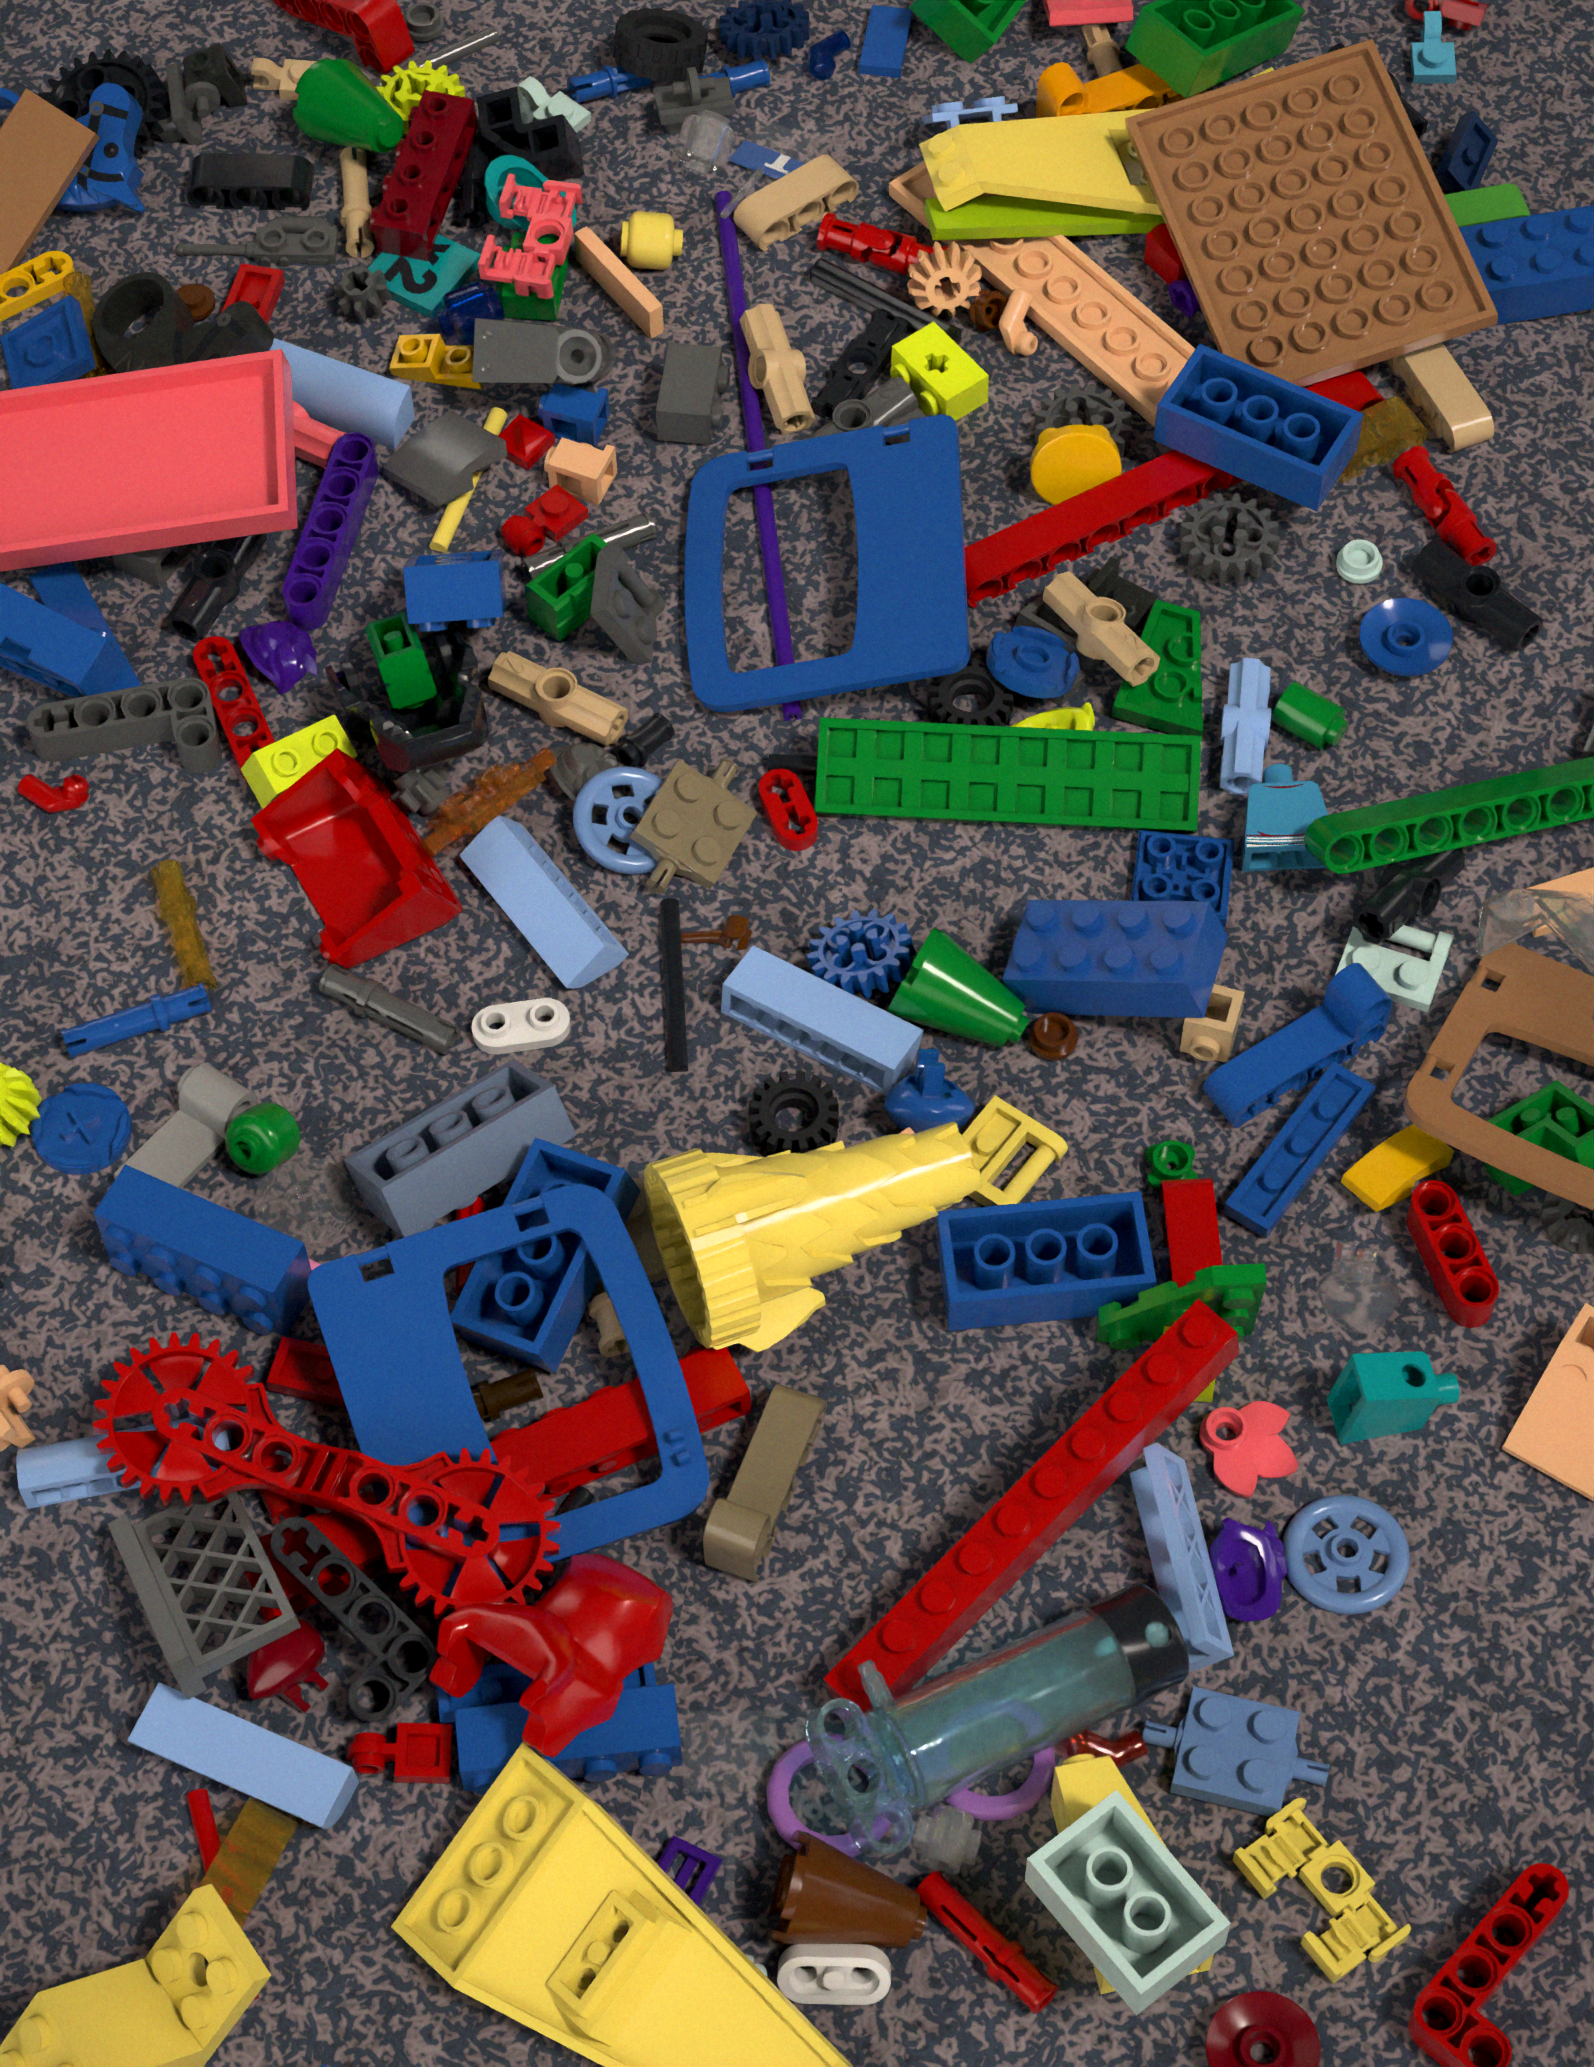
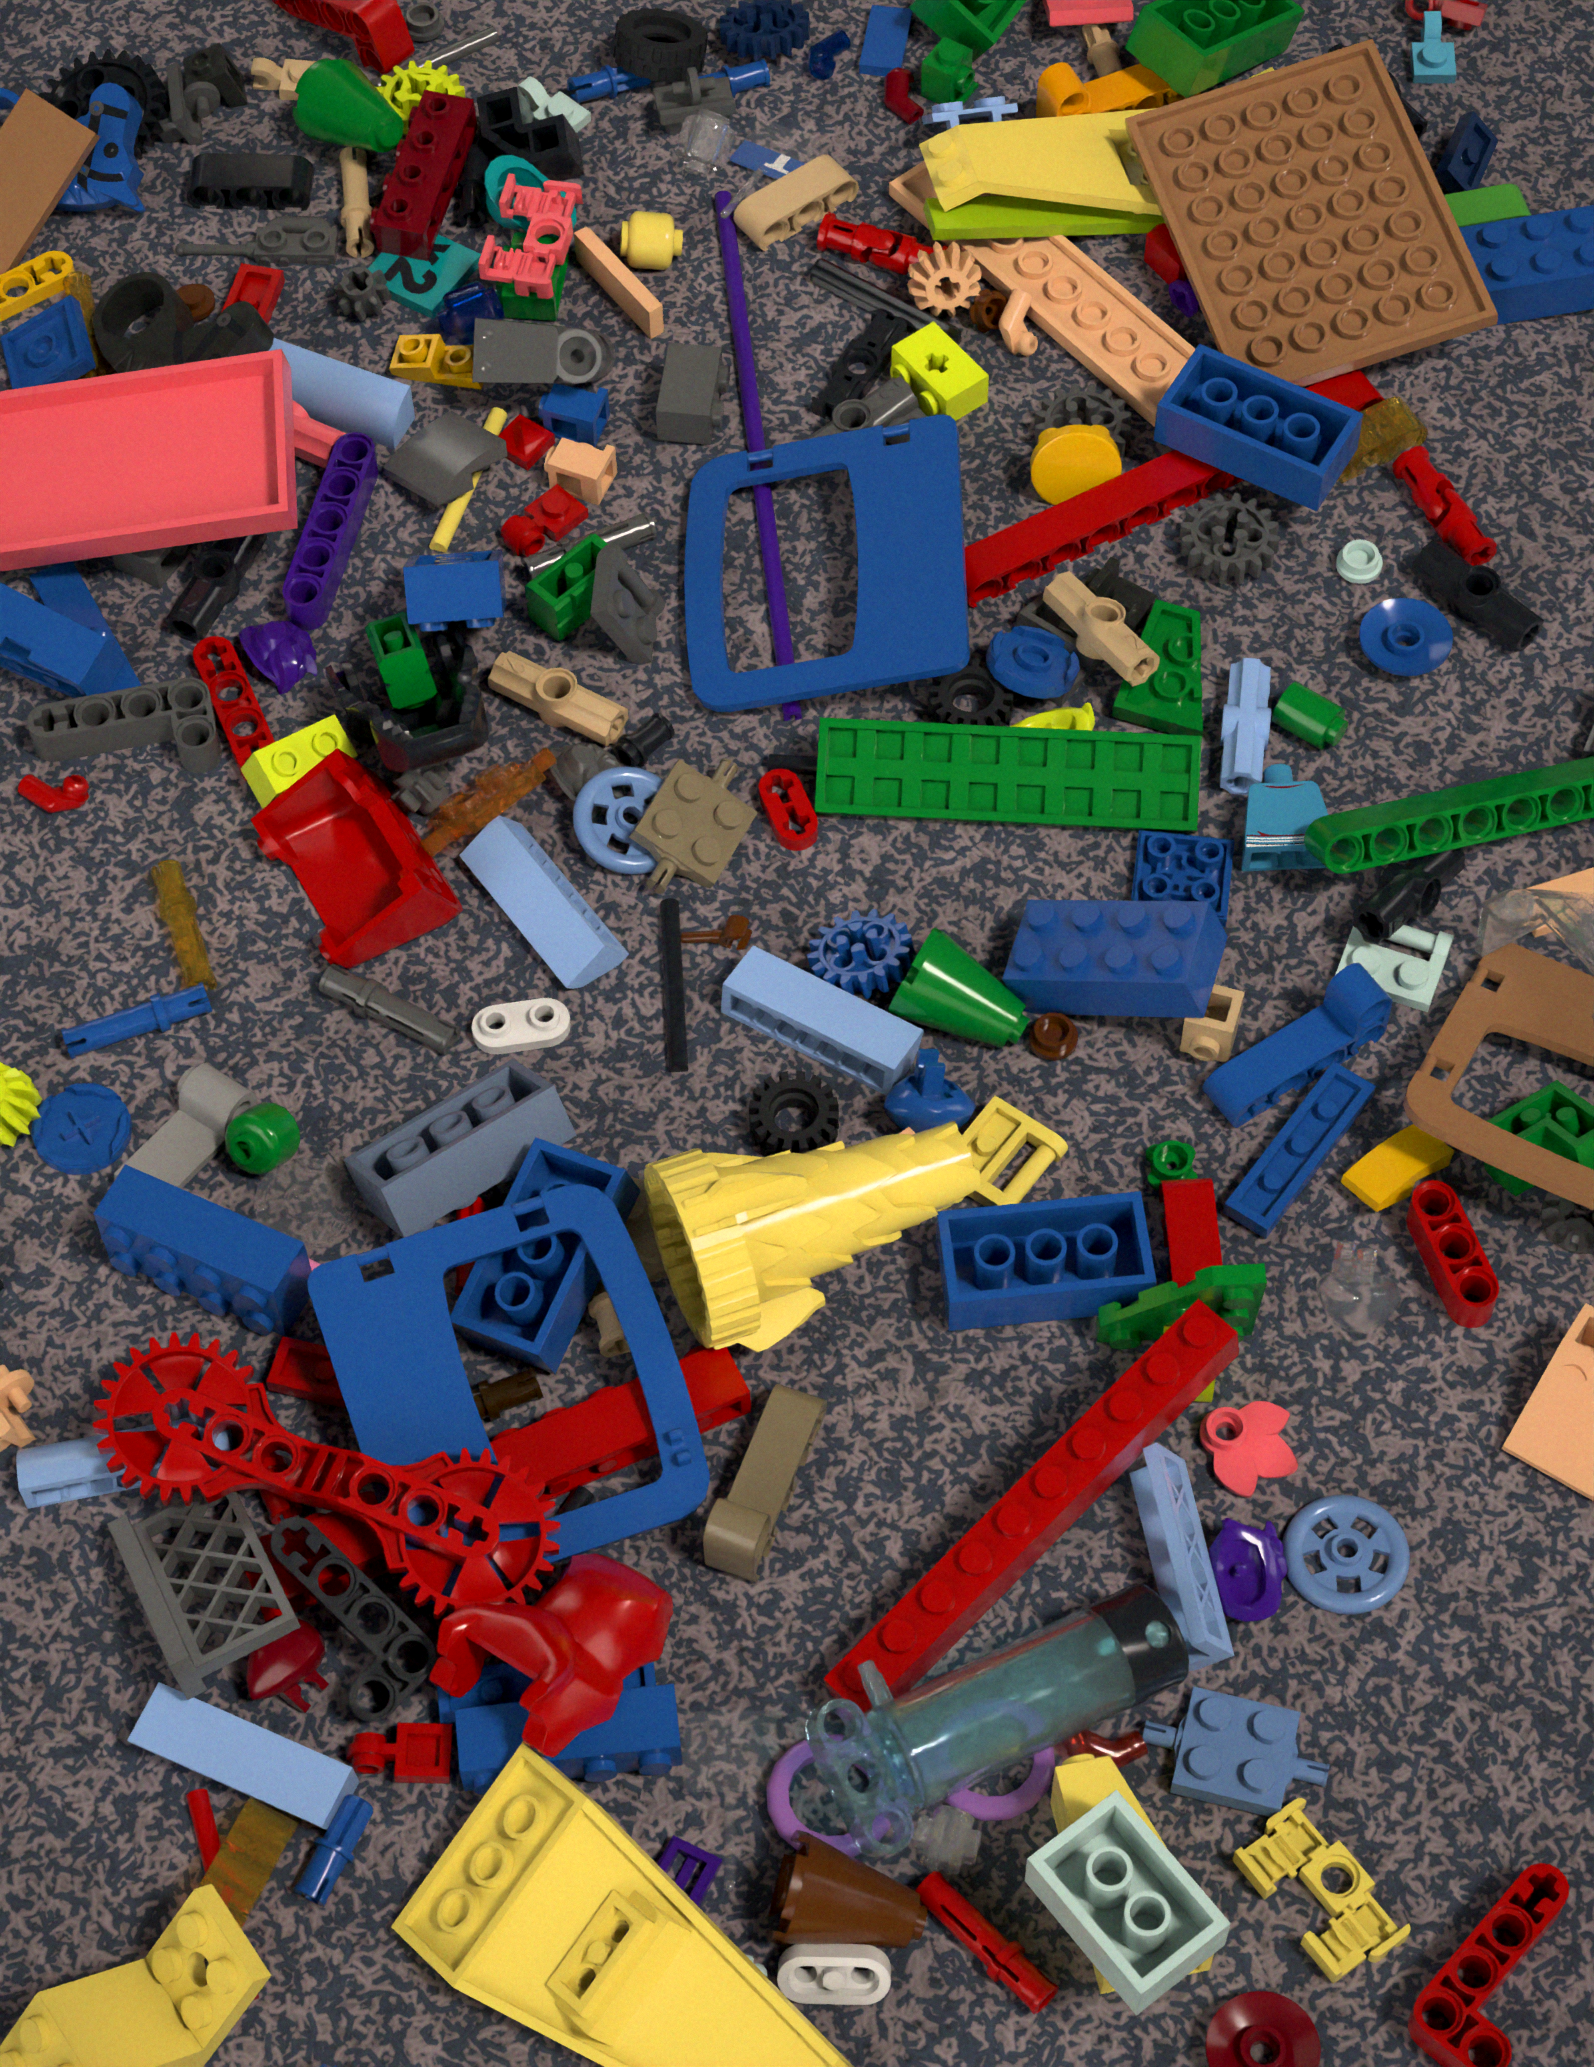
tan piece [739,304,815,435] -> none
teal torso [1326,1351,1460,1445] -> none
tan beam [1386,342,1494,454] -> none
none -> blue axle [293,1794,373,1907]
none -> dark red arm [884,67,924,125]
none -> green brick [921,37,979,104]

